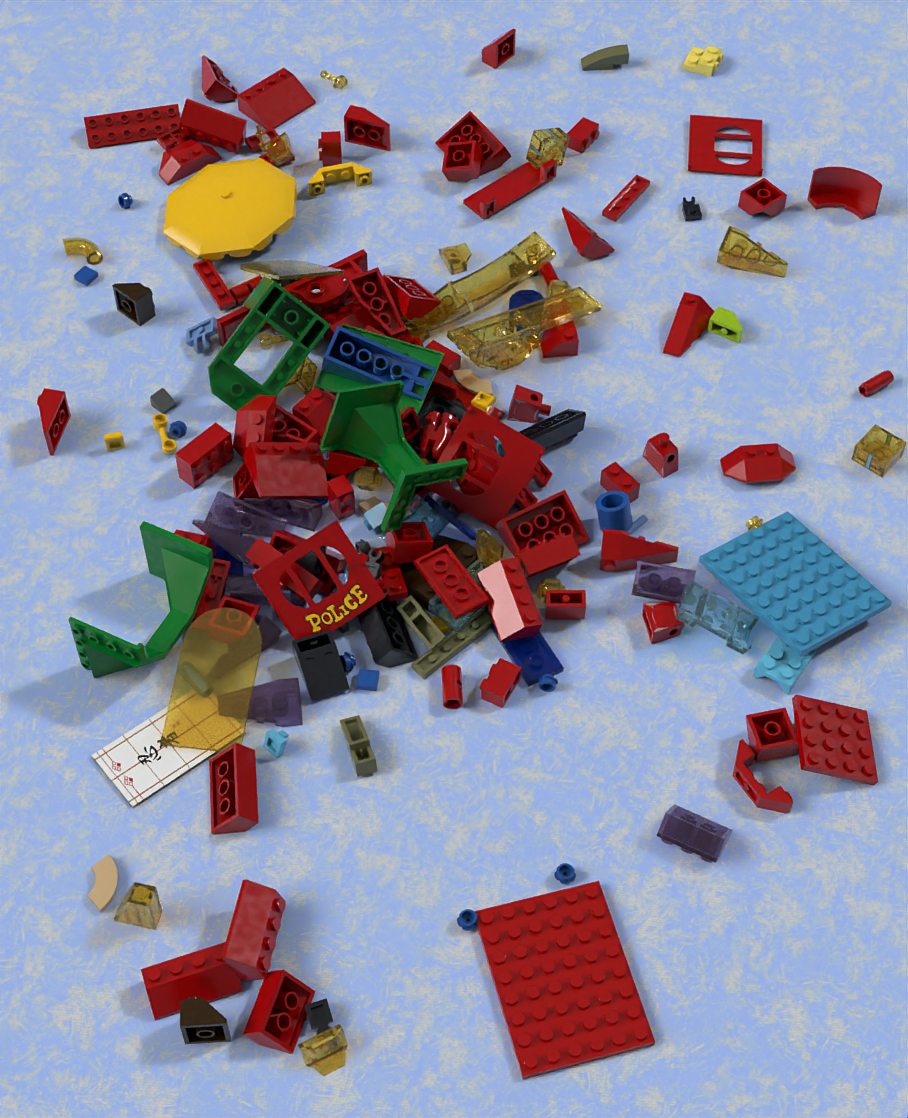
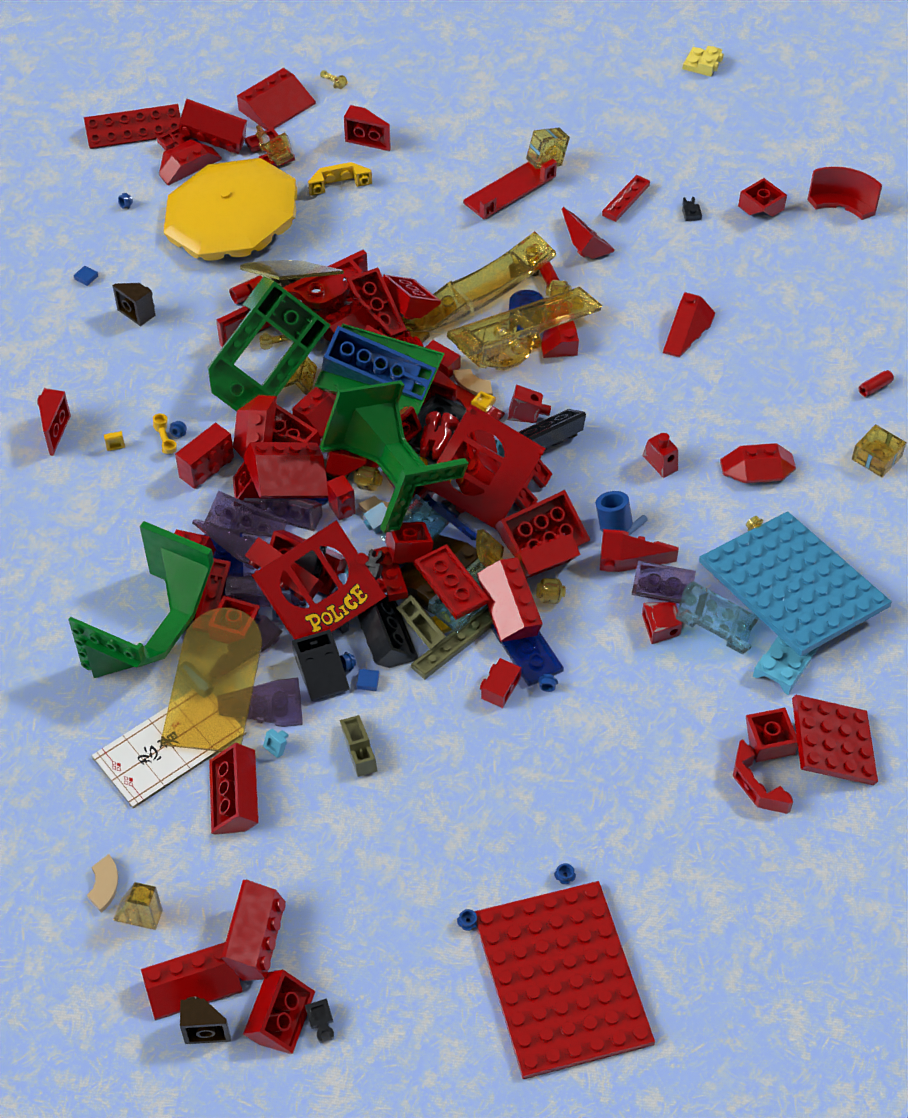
clear yellow cylinder [62,237,103,265] -> none
dark grey slope [150,388,177,414] -> none
medium blue hinge [186,316,218,354] -> none
red plate [193,259,236,311] -> none
red wedge [202,55,239,102] -> none
clear yellow slope [298,1024,348,1076] -> none
red brick [318,131,342,167] -> none
dark grey plate [355,539,371,556] -> none
red slope [435,111,511,180] -> none
clear yellow slope [439,243,472,275] -> none
red pin [441,664,463,709] -> none
red slope [442,140,483,181] -> none
red slope [481,28,516,69] -> none
red brick [545,590,586,619] -> none
red brick [565,117,600,153] -> none
olive slope [581,44,629,71] -> none
red brick [600,462,640,503] -> none
clear purple slope [657,804,733,863] -> none
red door [688,115,763,176] -> none
lime slope [708,306,743,343] -> none
clear yellow wedge [717,226,788,278] -> none

